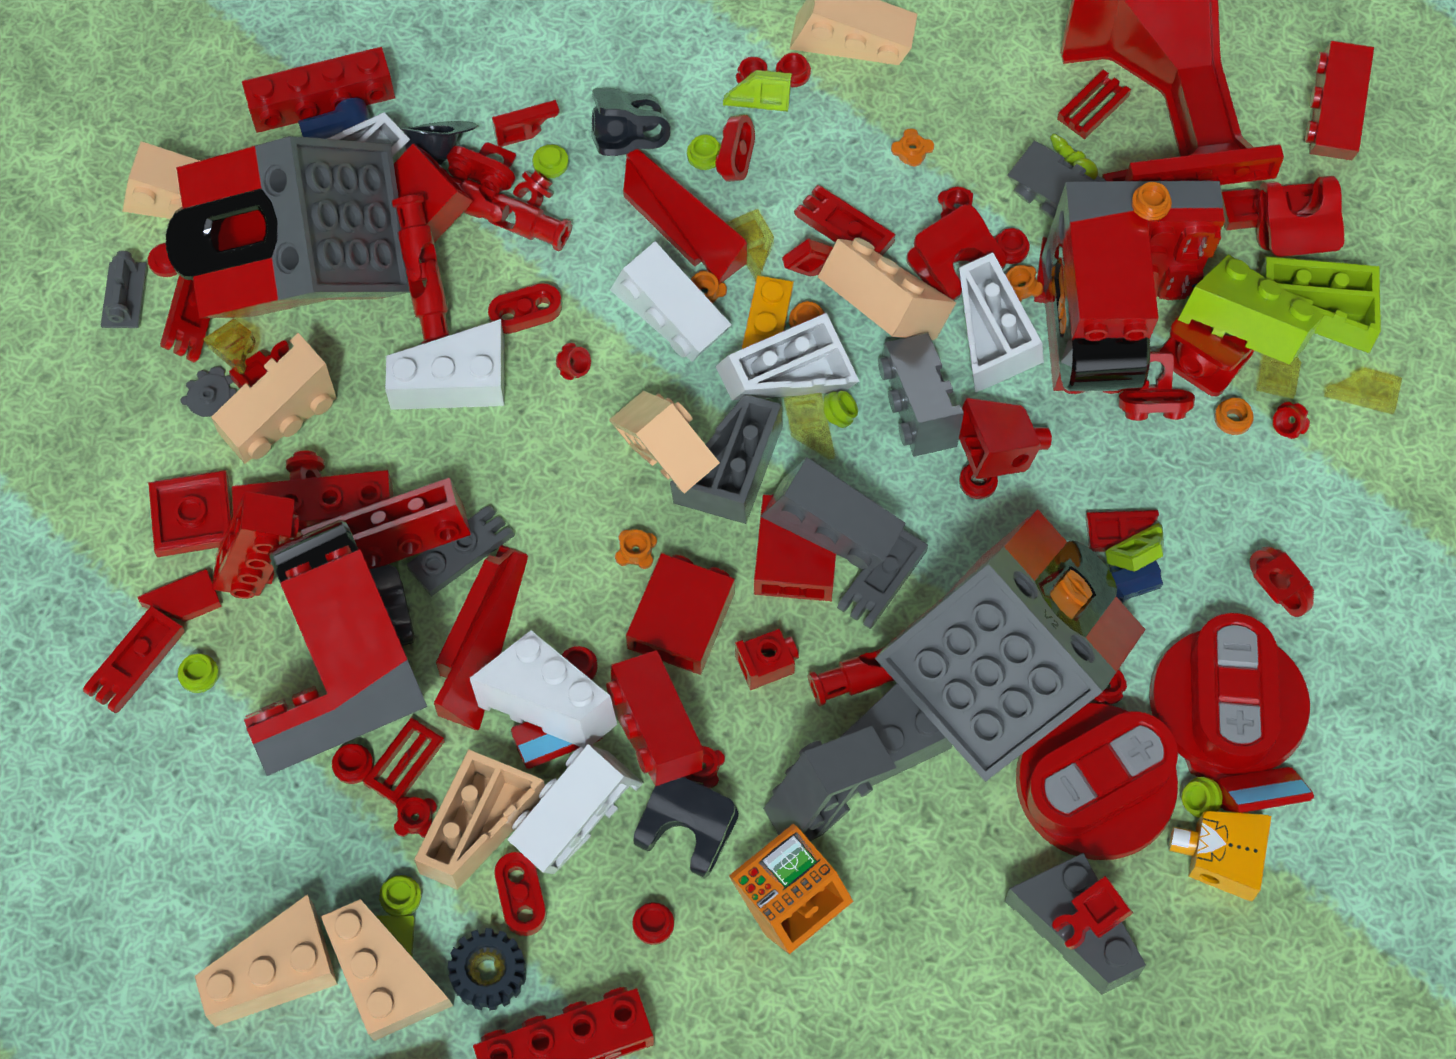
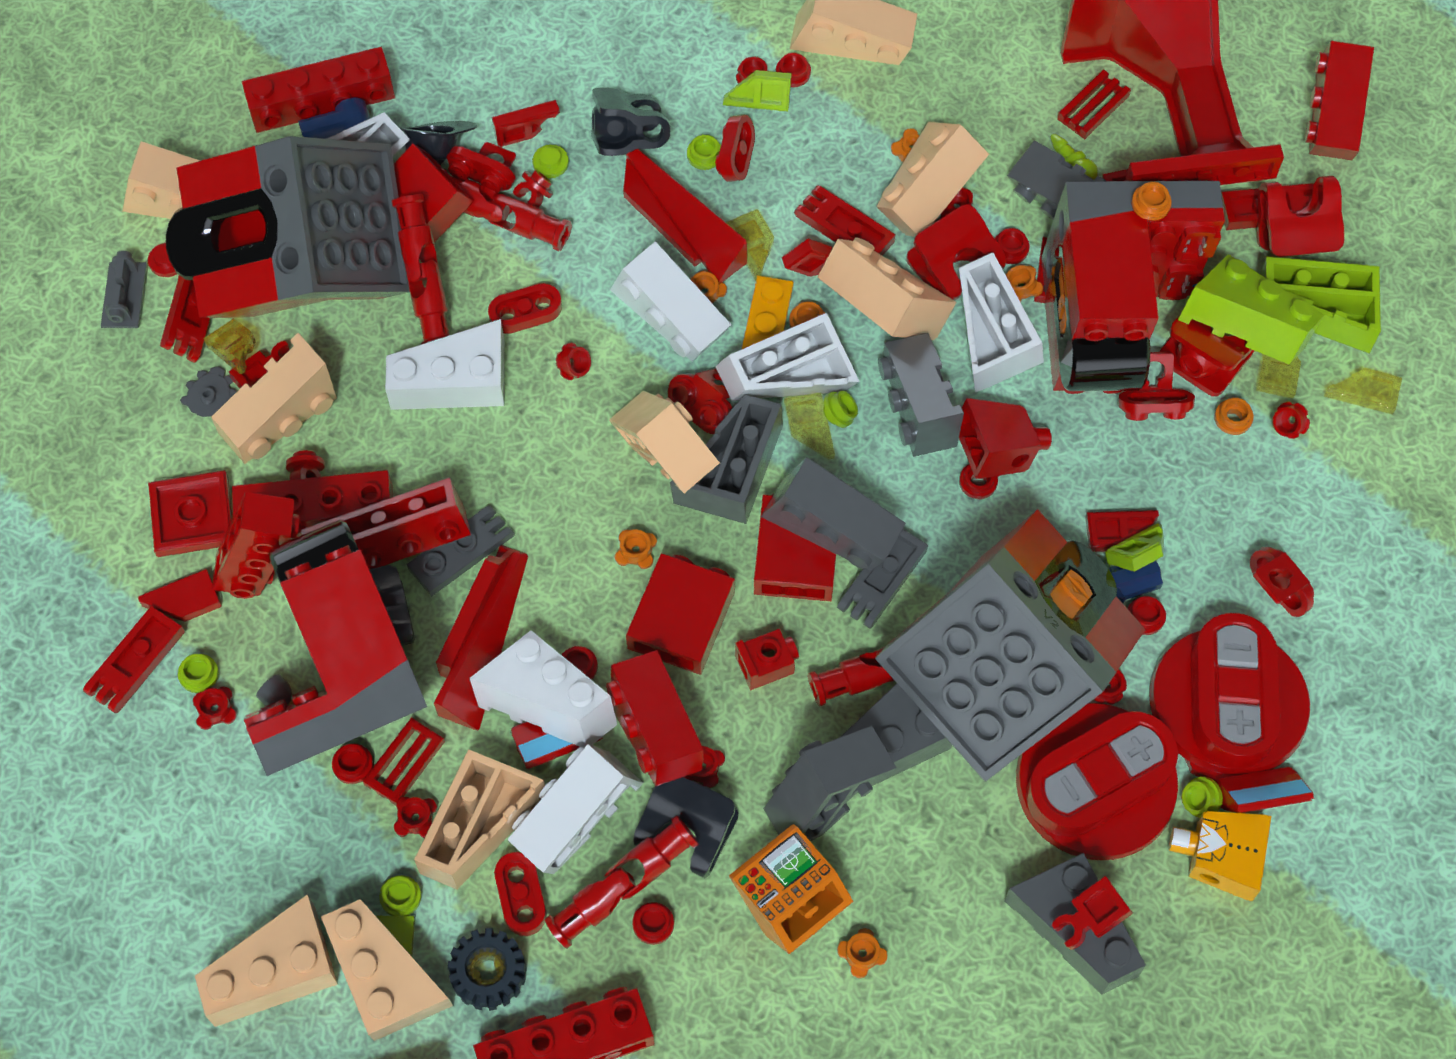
none -> red plate [193,687,237,730]
none -> dark grey hinge [256,674,292,706]
none -> red piece [544,815,699,949]
none -> red bracket [667,368,732,434]
none -> orange plate [837,928,888,978]
none -> light nougat wedge [876,122,989,237]
none -> red plate [1127,596,1166,635]

